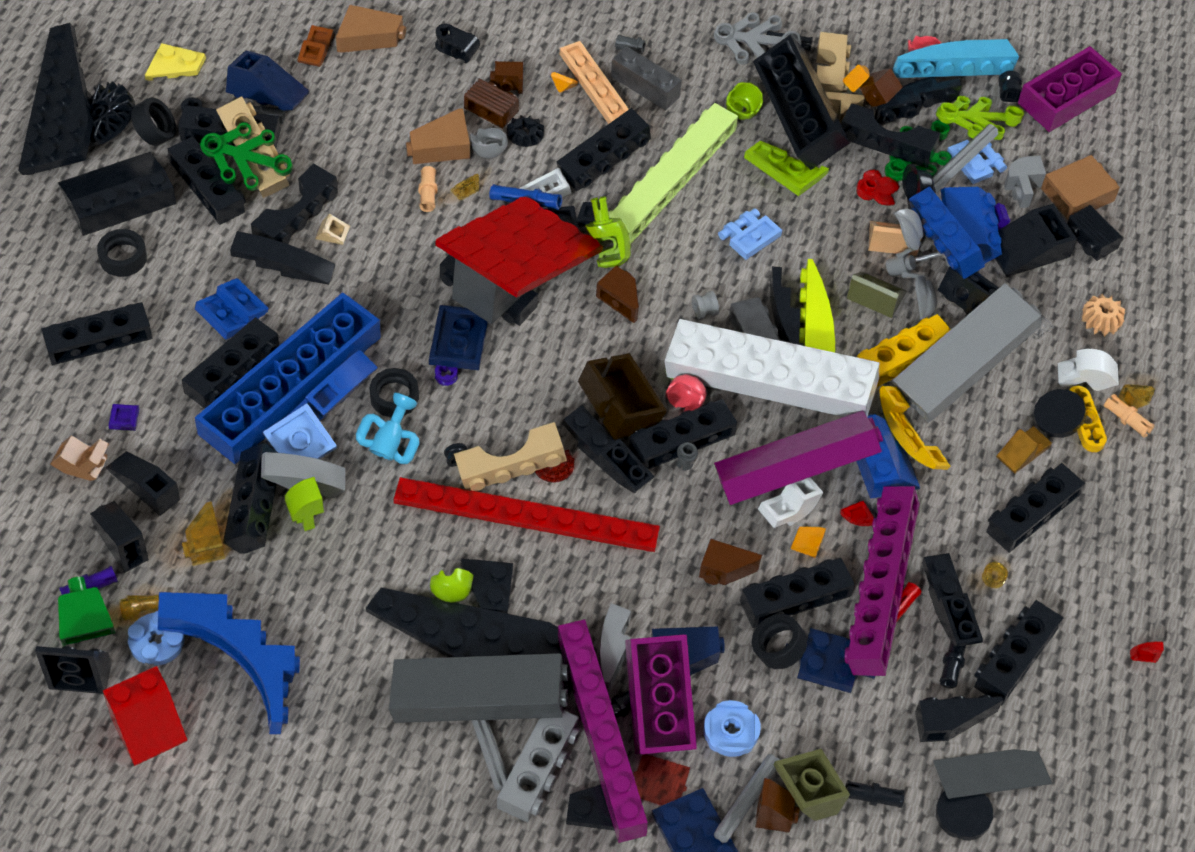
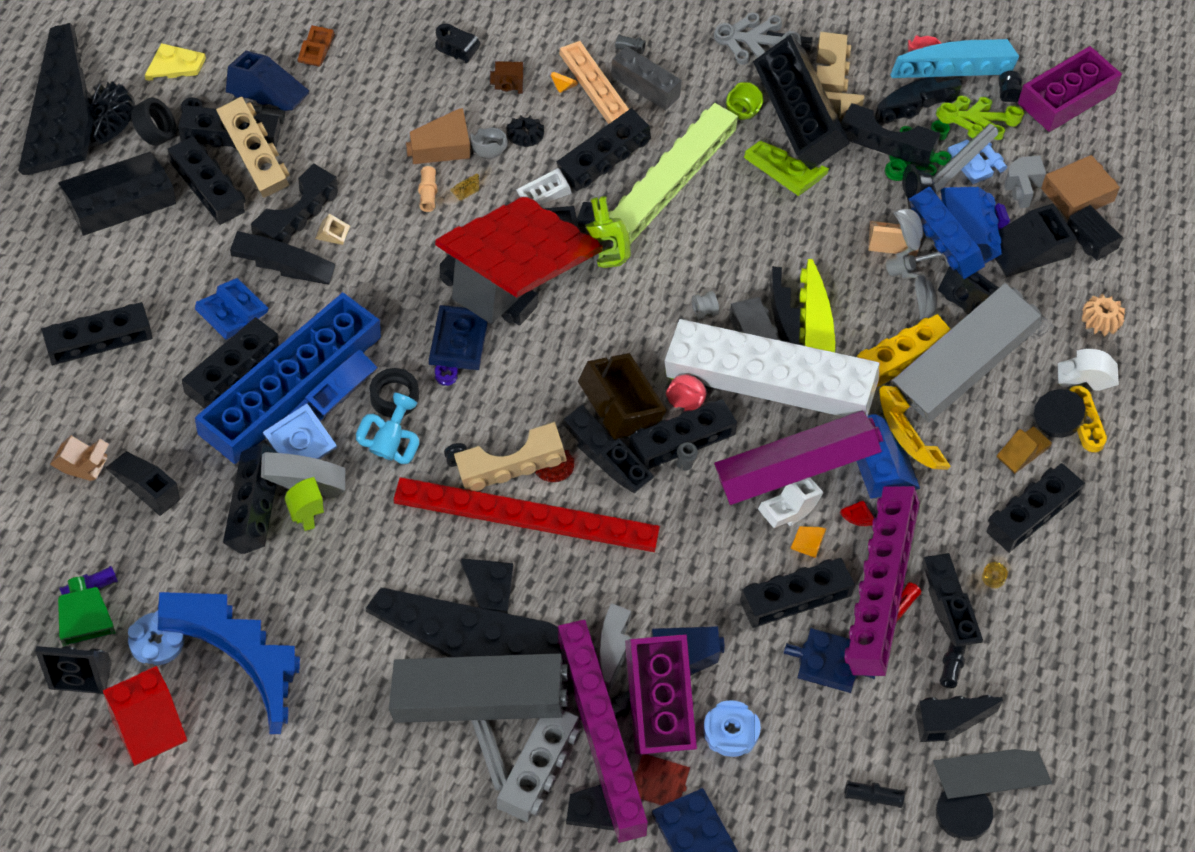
black slope [90,501,149,573] -> none
black tyre [97,229,147,277] -> none
dark purple tile [108,404,140,431] -> none
clear yellow cone [119,594,159,622] -> none
clear yellow slope [182,501,225,566] -> none
green plant [200,122,293,191] -> none
medium nougat slope [336,5,406,53] -> none
lime hair [429,568,473,603] -> none
reddish brown brick [464,78,519,129] -> none
blue pin [489,184,562,210] -> none
reddish brown slope [596,265,639,323] -> none
reddish brown slope [699,539,762,585] -> none
light grey axle [714,754,779,843] -> none
light blue plate [718,208,782,260] -> none
black tyre [751,614,808,669] -> none
reddish brown slope [755,778,799,832] -> none
olive slope [773,749,850,821] -> none
light orange slope [843,65,870,92] -> none
olive slope [847,271,907,318] -> none
red plate [856,170,900,206] -> none
reddish brown slope [859,68,902,107] -> none
black brick [974,600,1064,706] -> none
light nougat pin [1104,394,1154,438] -> none
clear yellow slope [1119,384,1155,409] -> none
red tile [1130,642,1164,663] -> none

